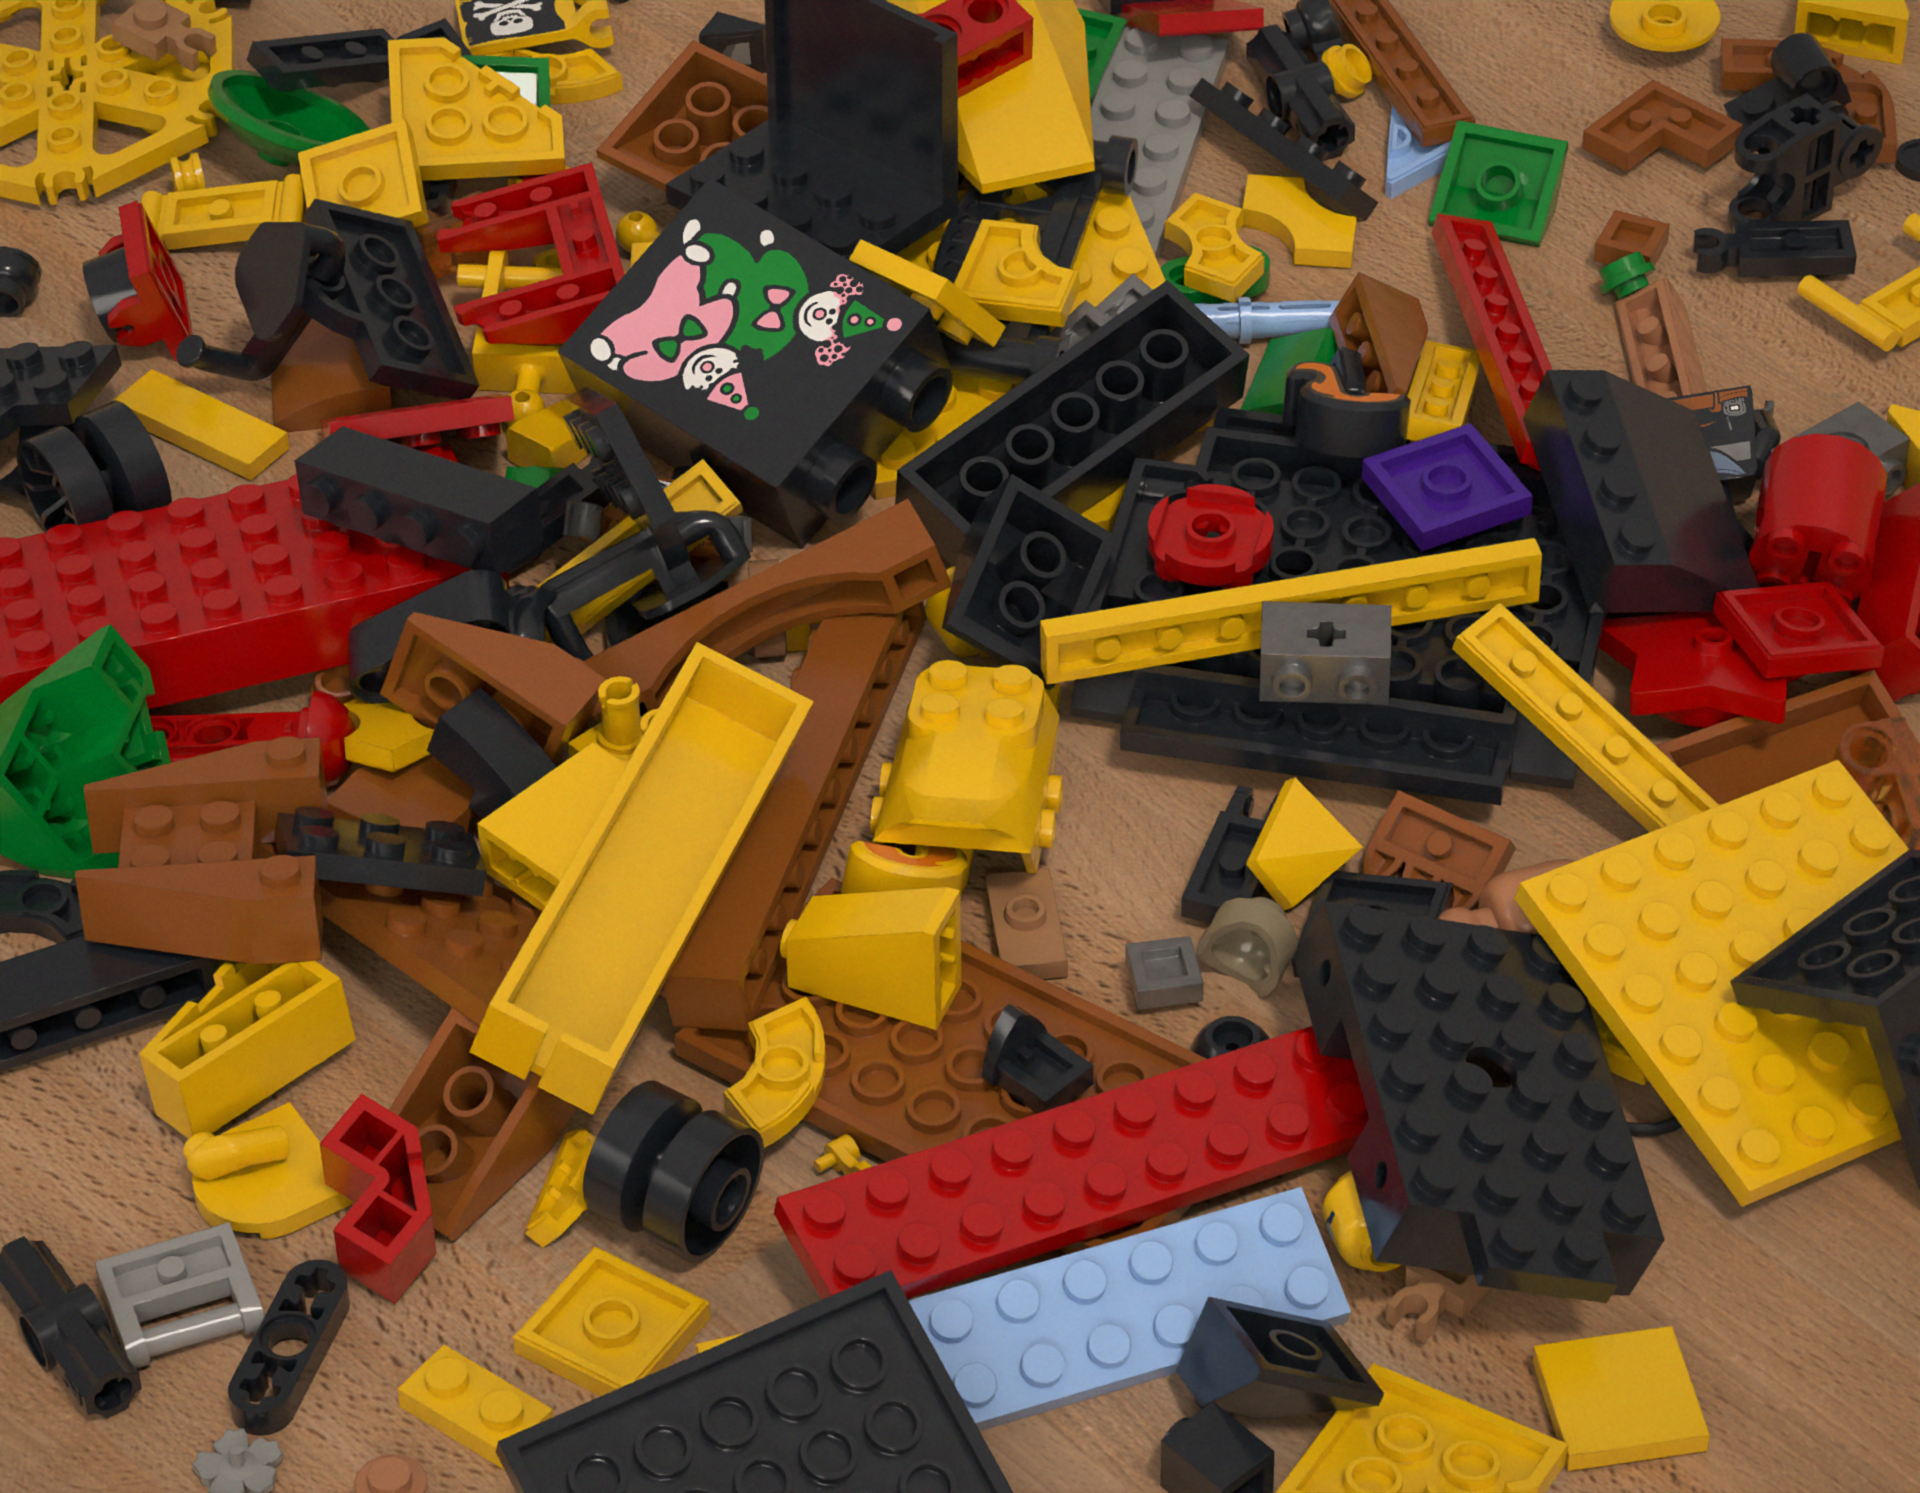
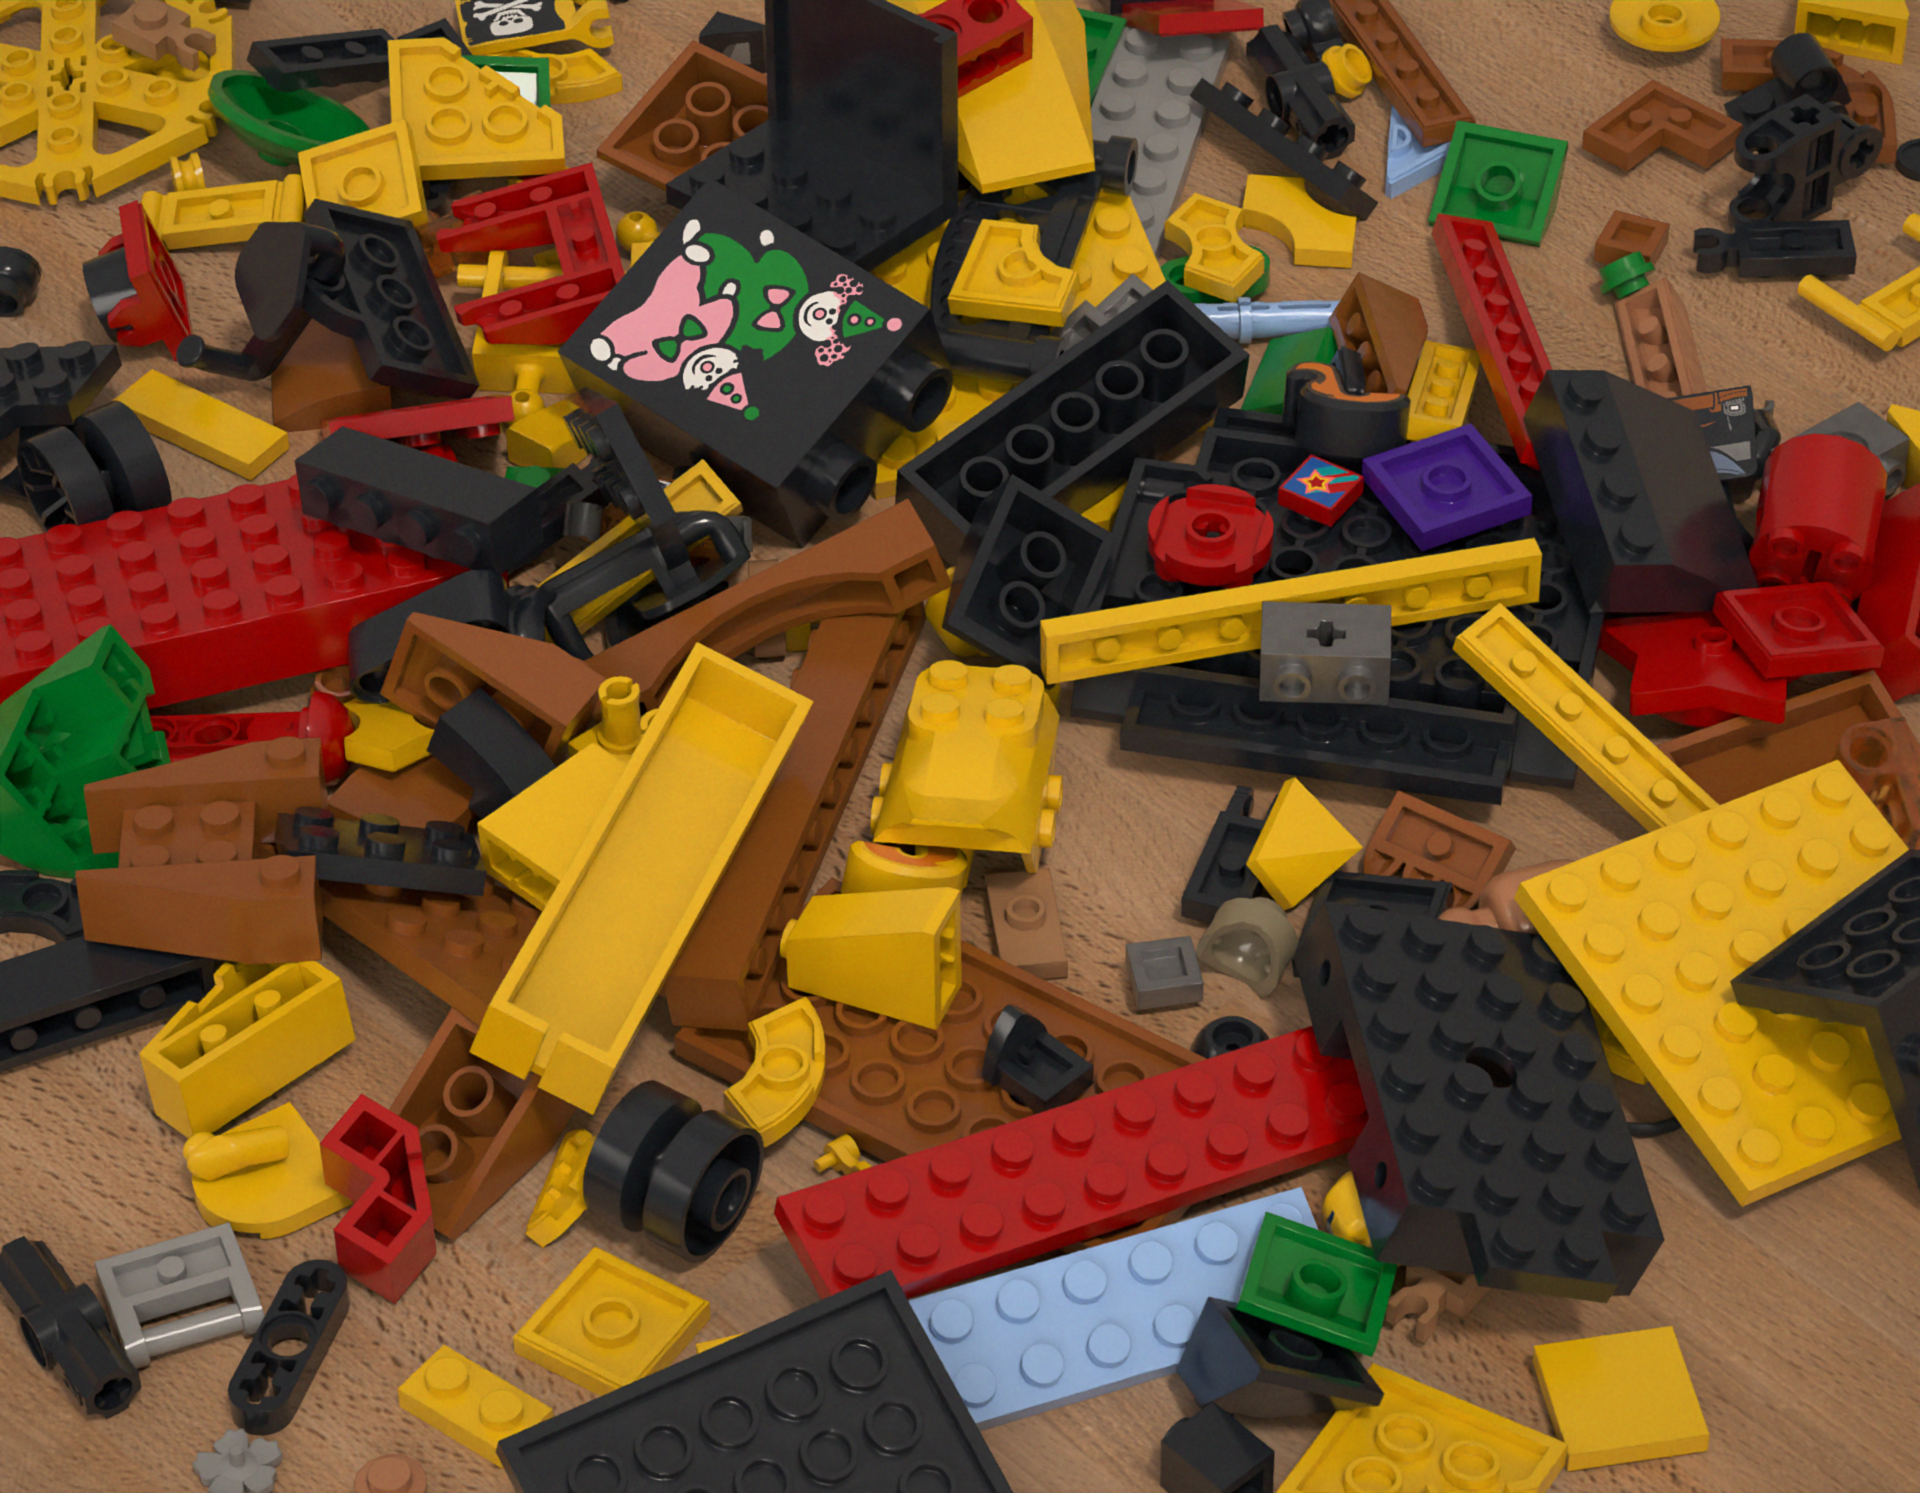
yellow plate [849,239,1006,347] -> none
none -> green slope [1236,1212,1398,1357]
none -> tile [1278,454,1364,527]

